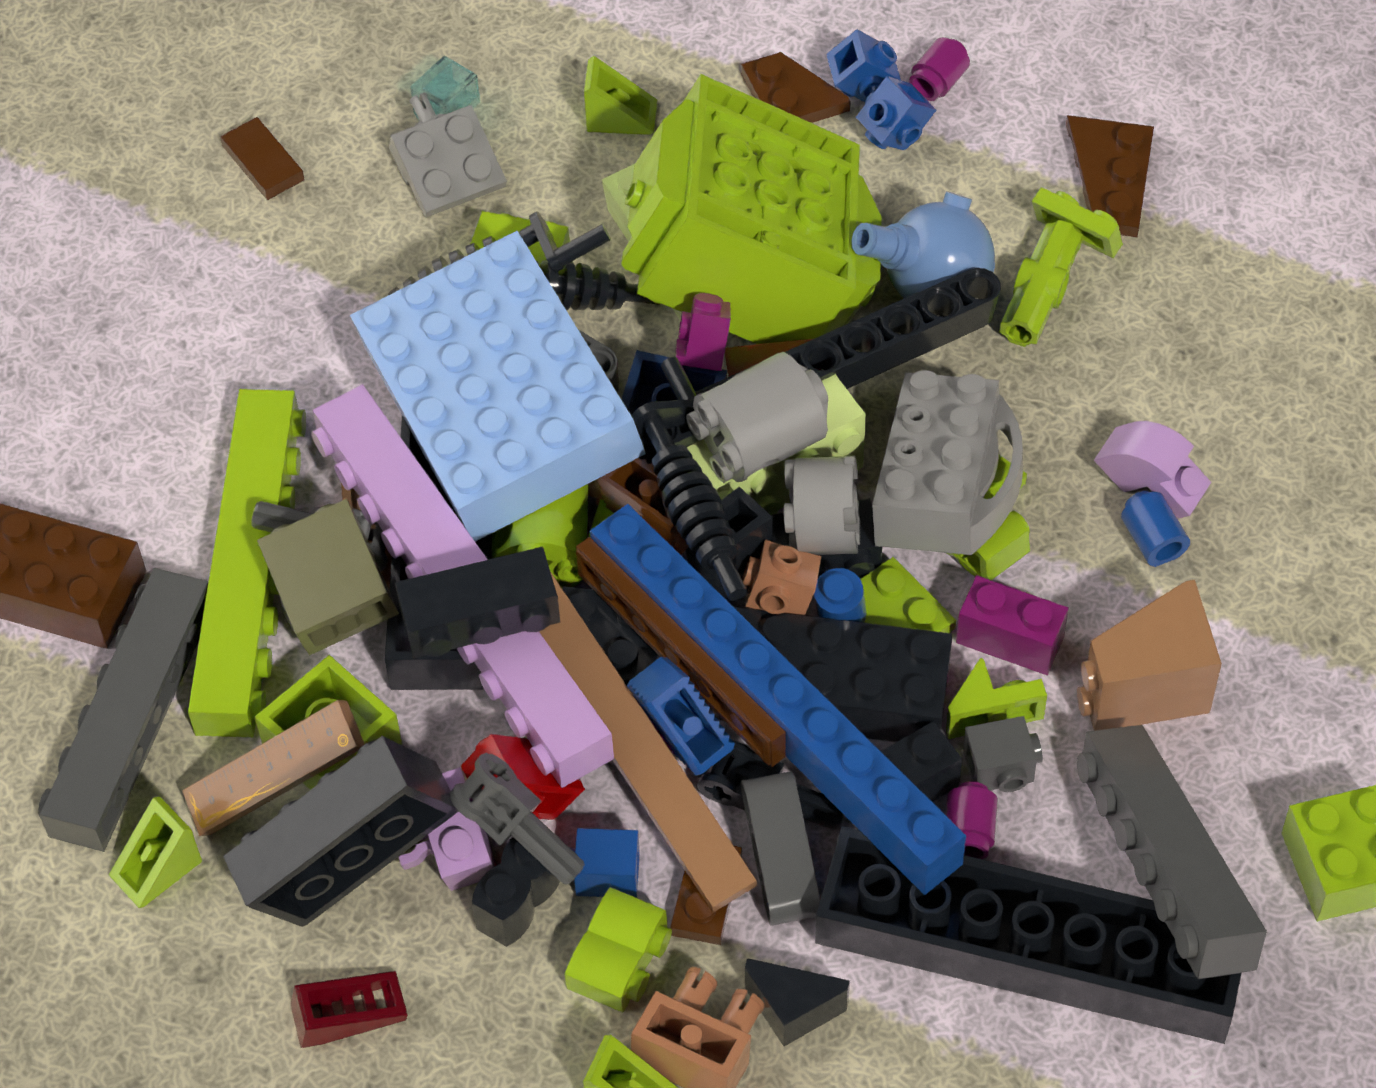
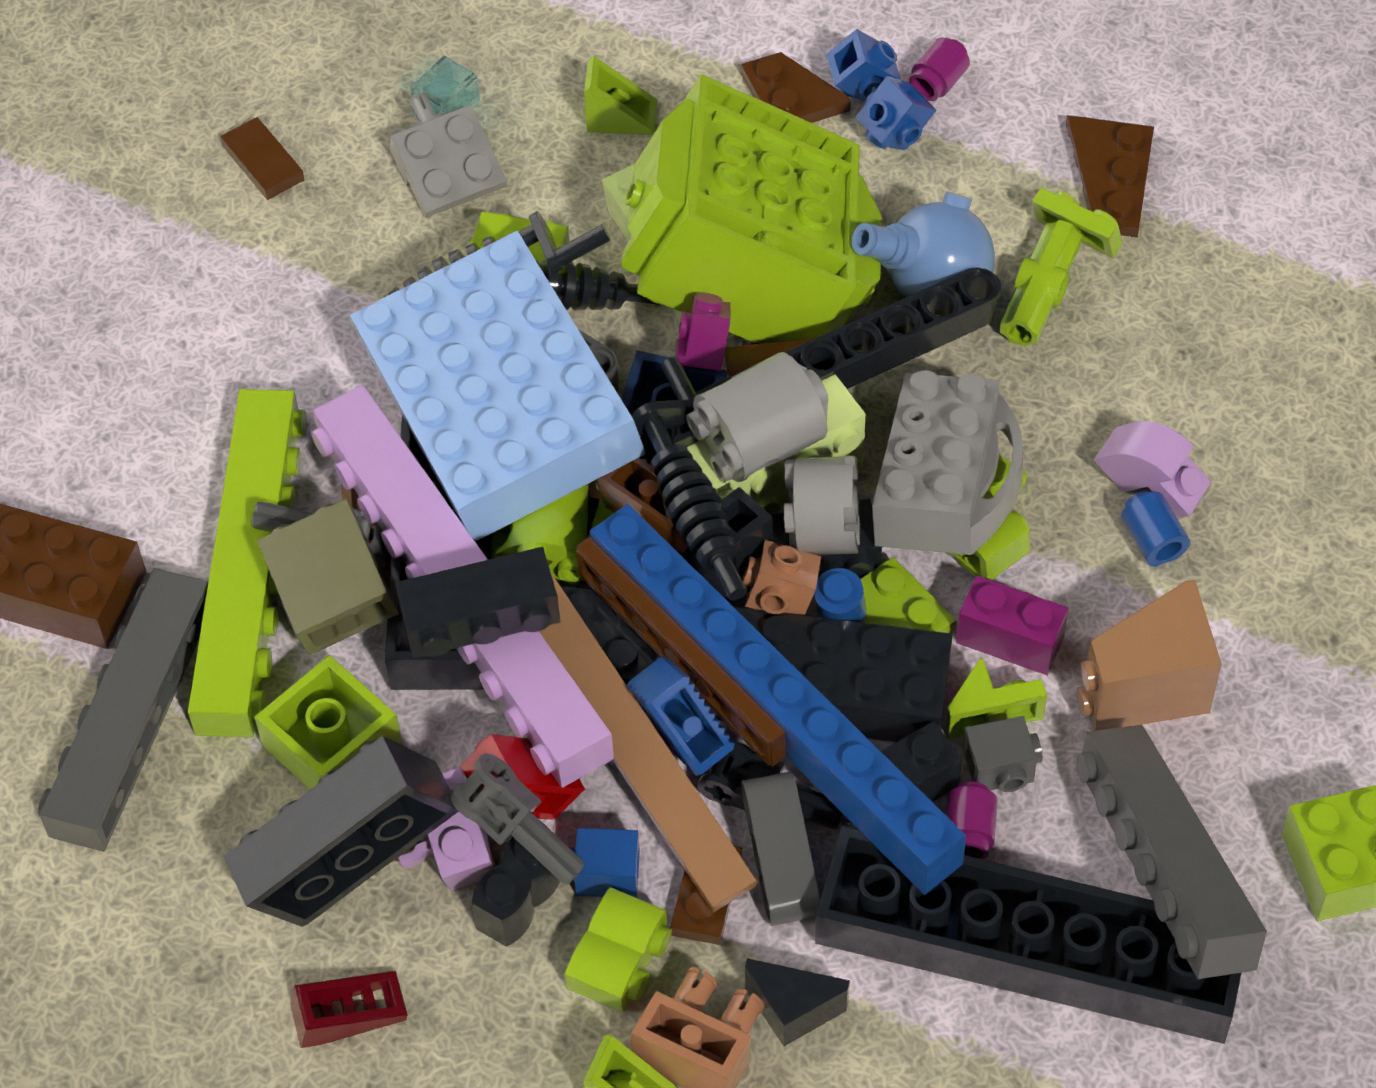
lime slope [109,796,202,908] -> none
medium nougat tile [182,700,365,836] -> none

